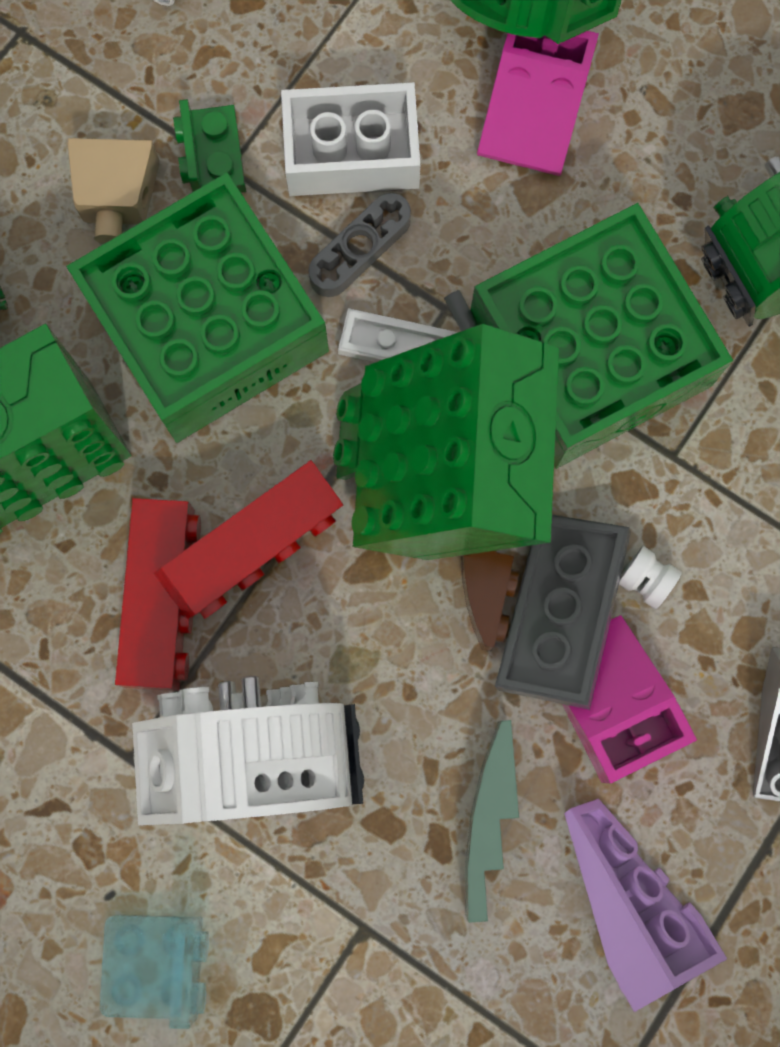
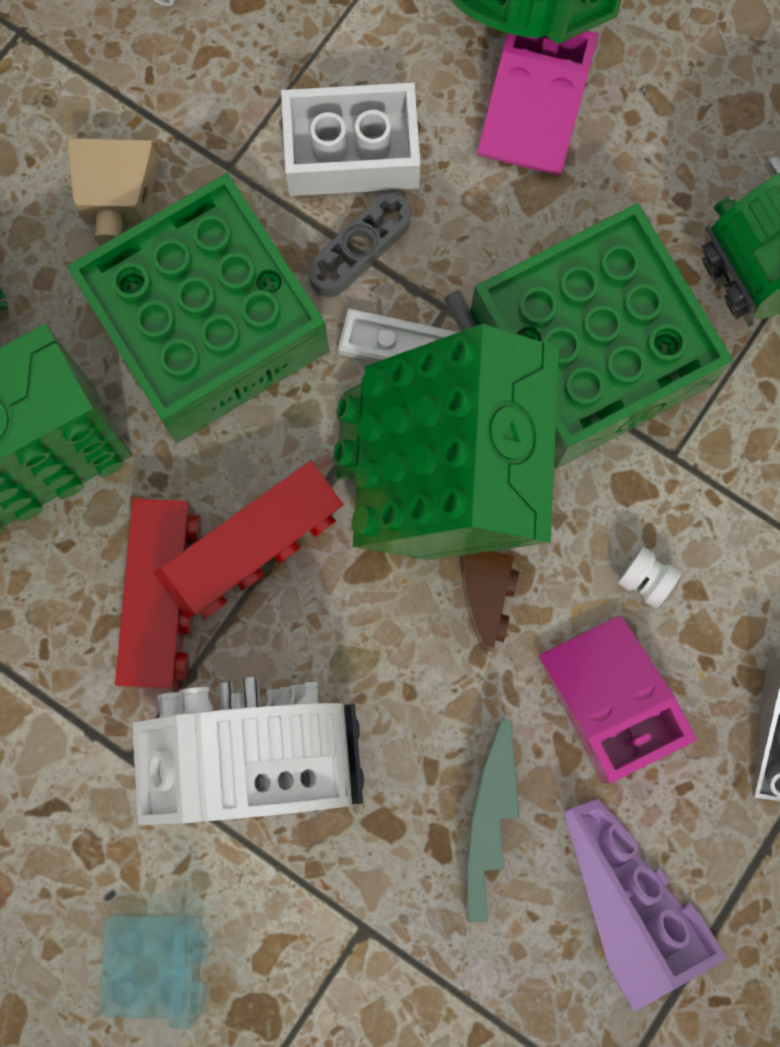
green bracket [173,99,247,193] -> none
dark grey tile [495,515,631,710] -> none

